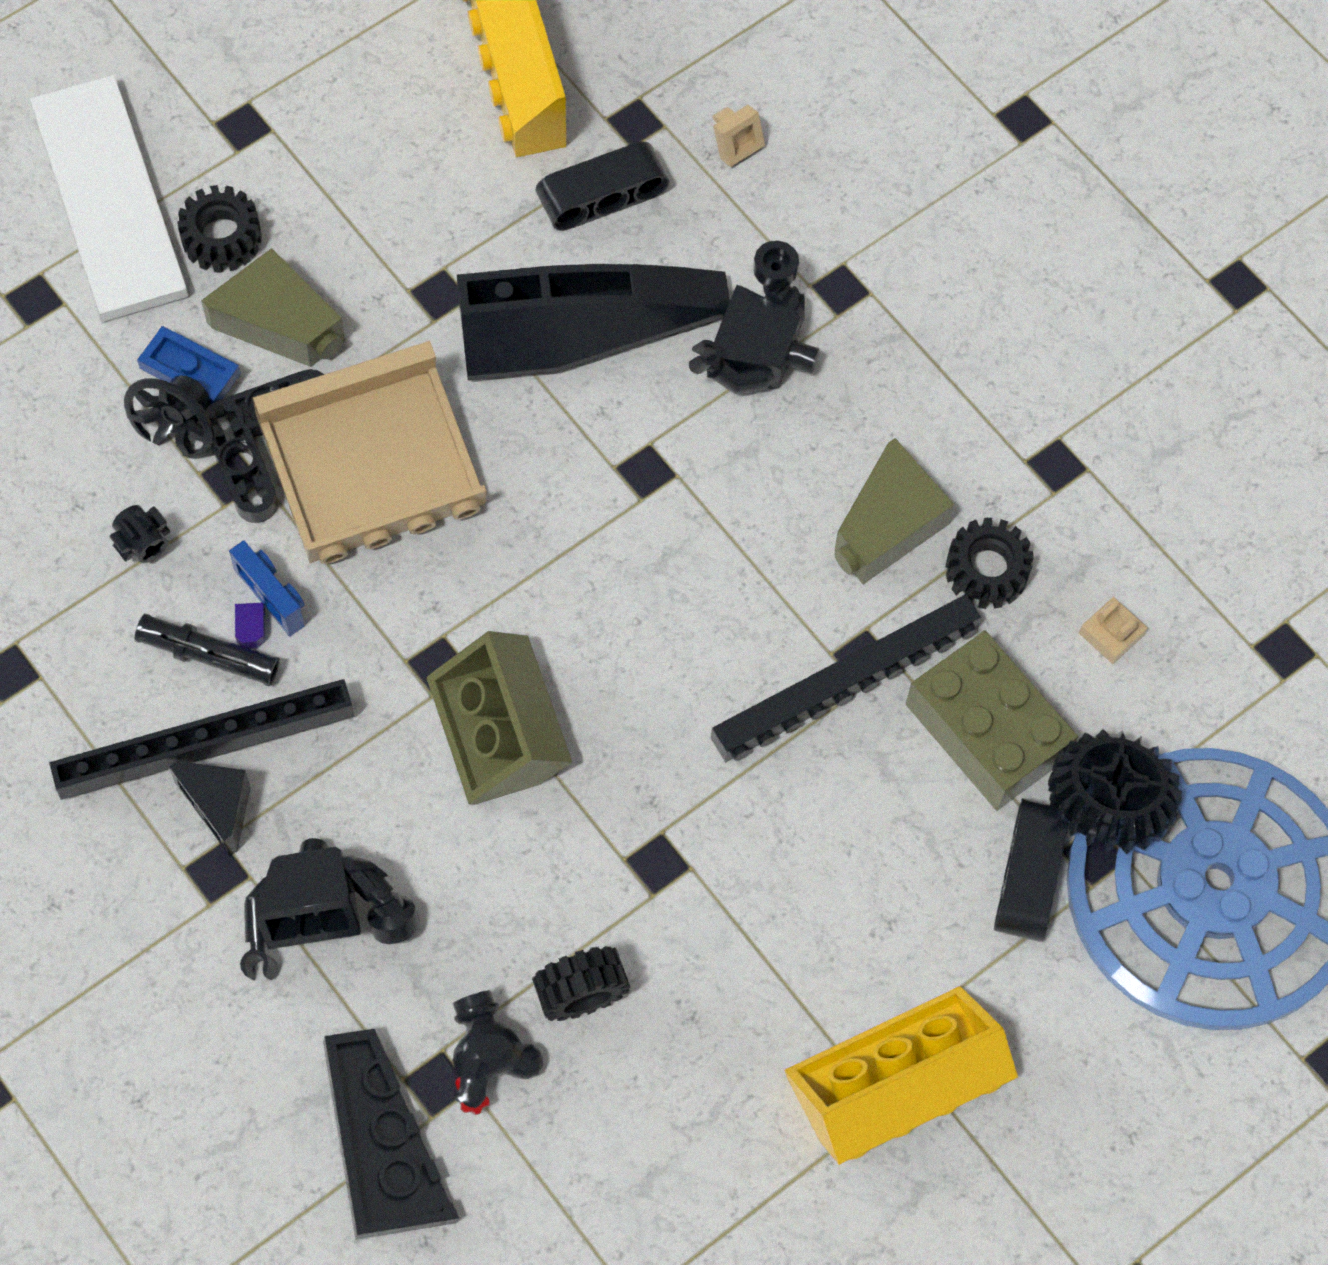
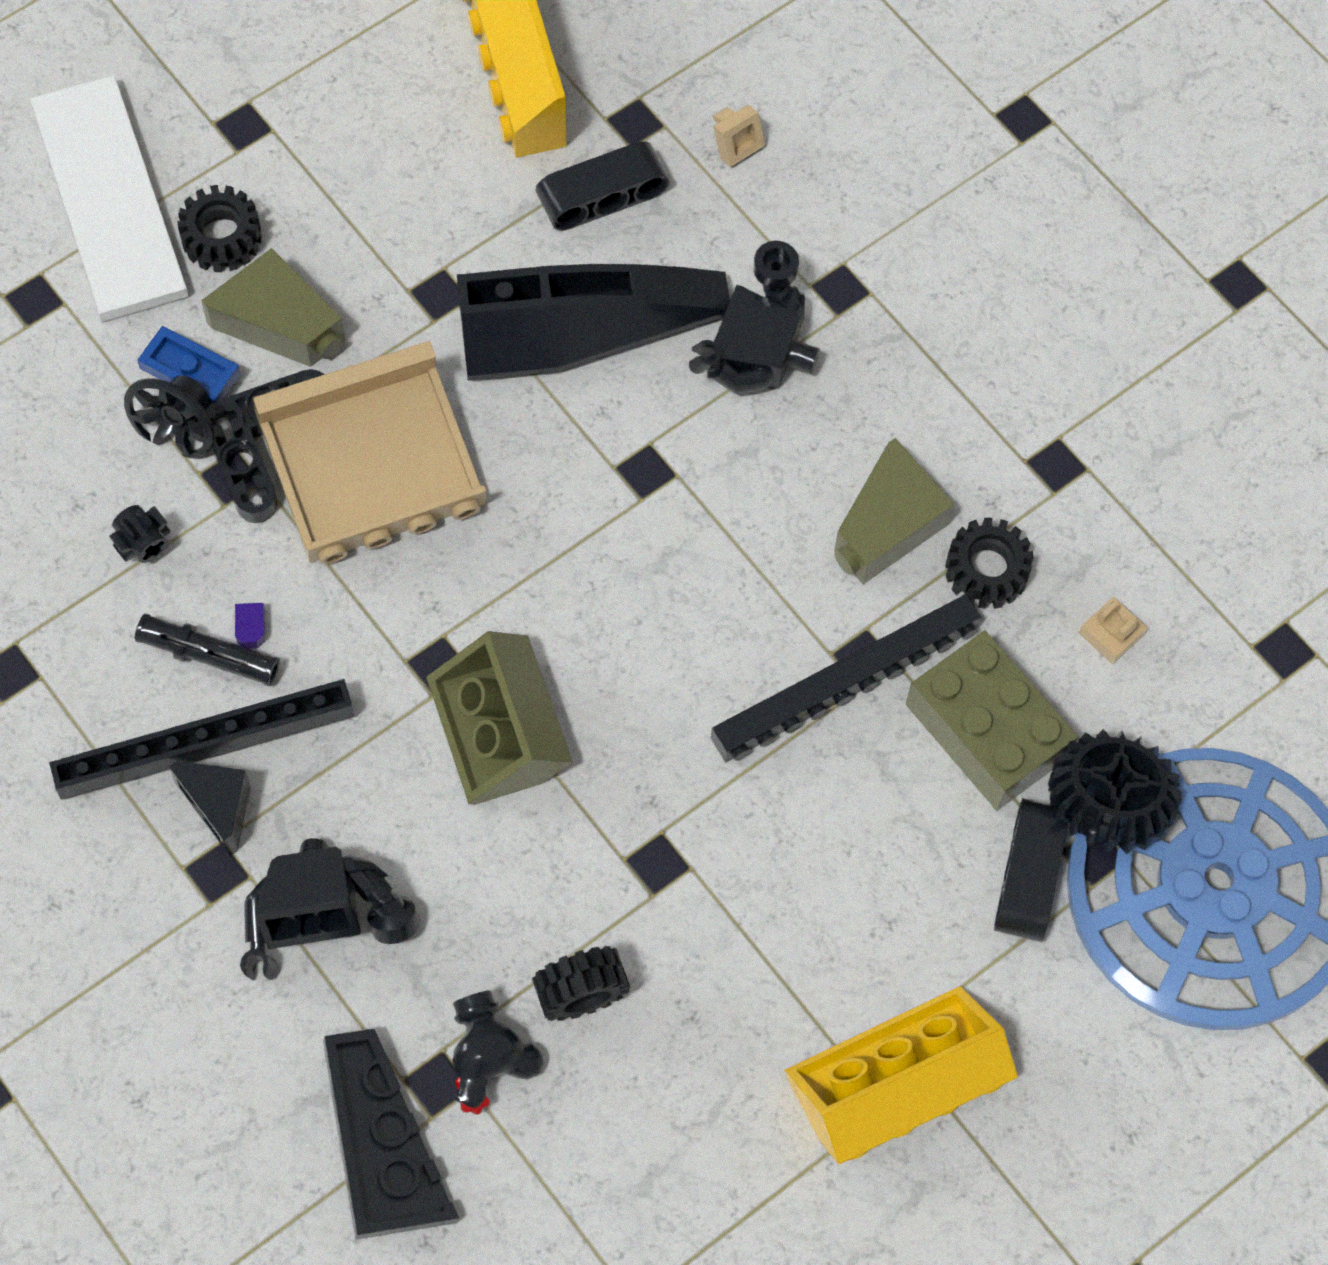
blue plate [229,540,305,637] -> none

